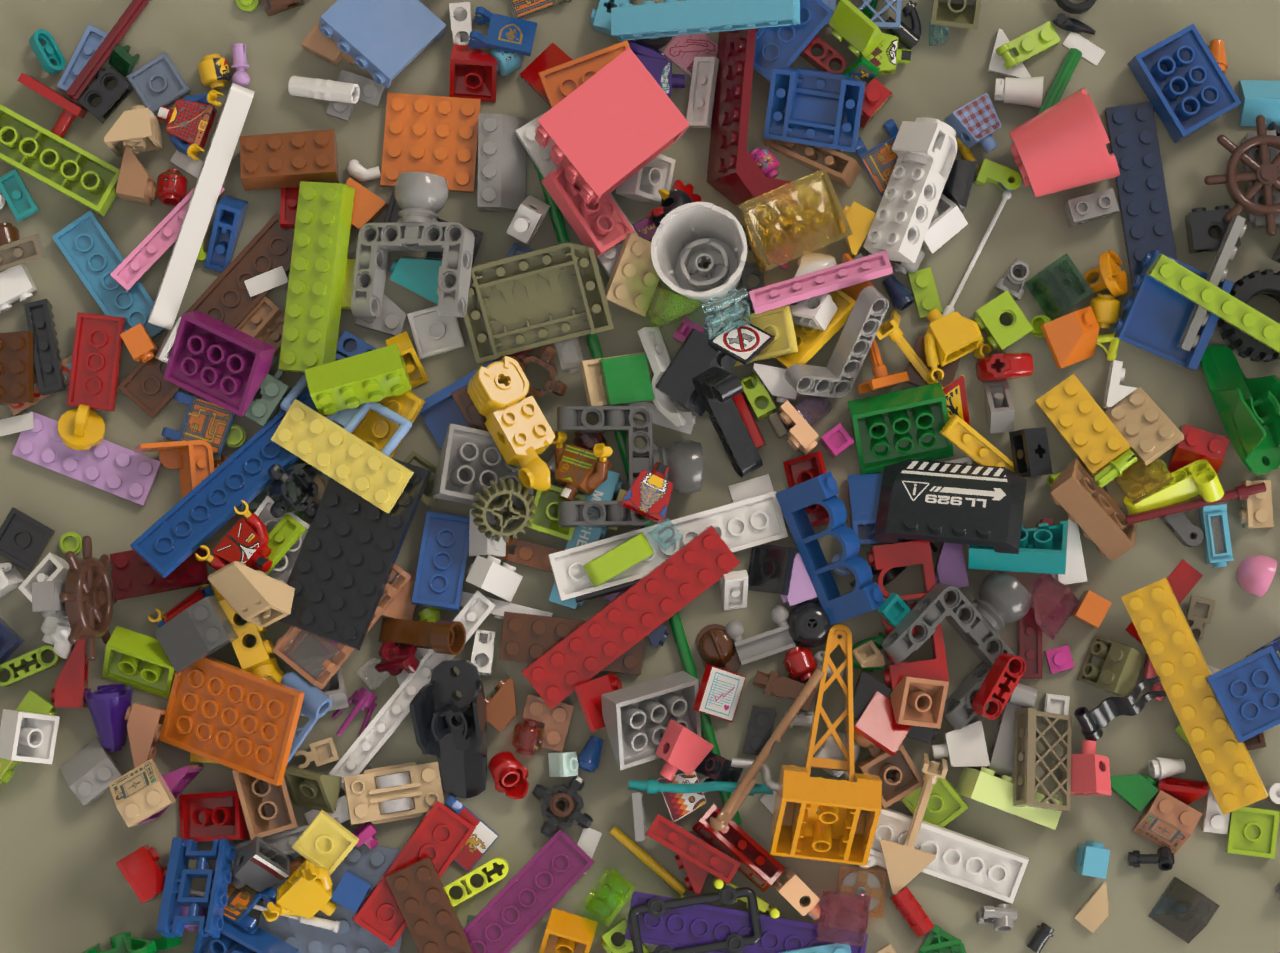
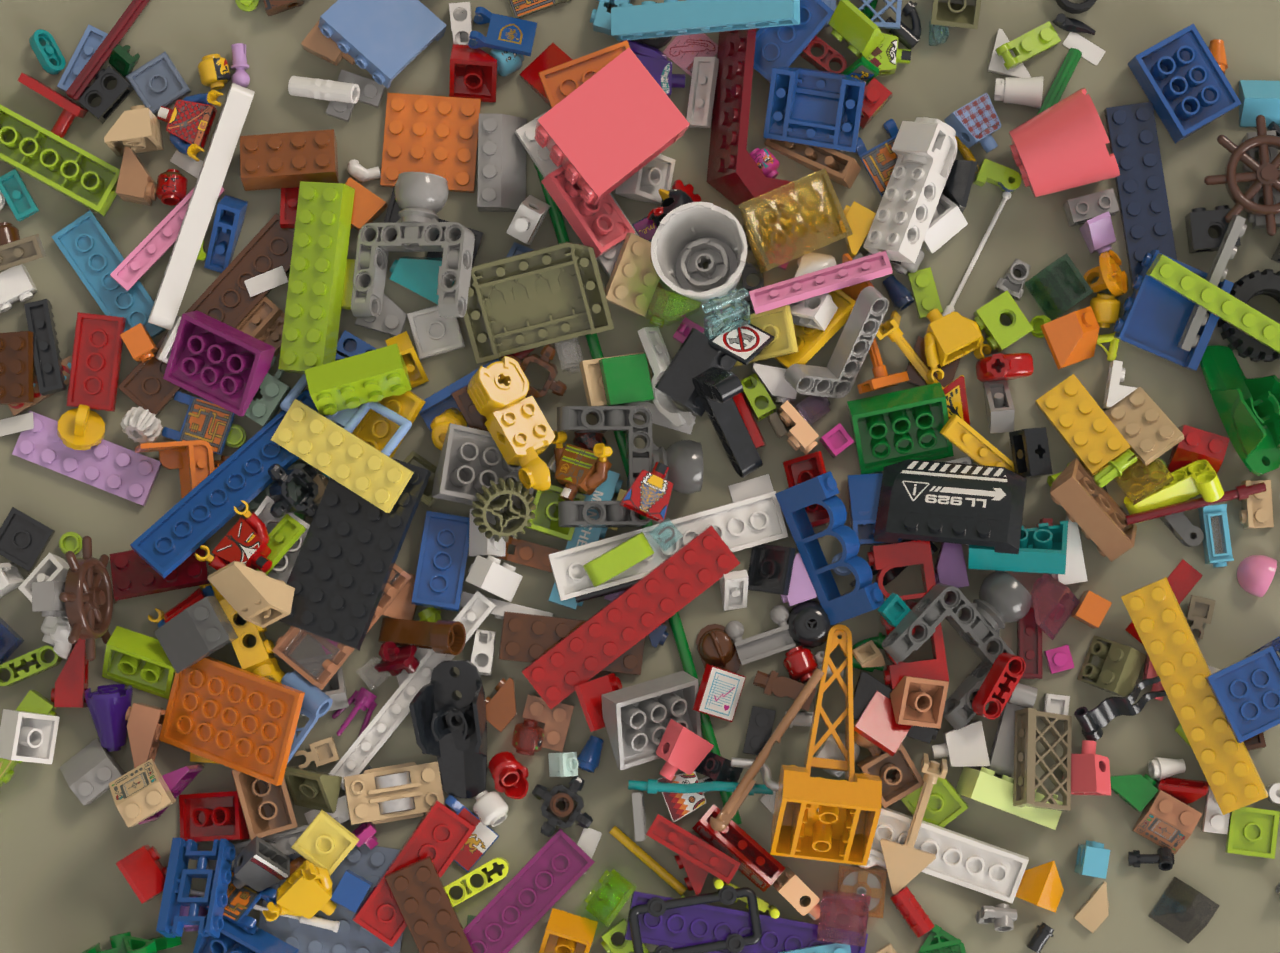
none -> white gear [120,406,163,444]
none -> yellow head [430,407,467,451]
none -> white head [473,790,509,827]
none -> light orange slope [1015,861,1064,913]
none -> lavender slope [1079,211,1116,255]

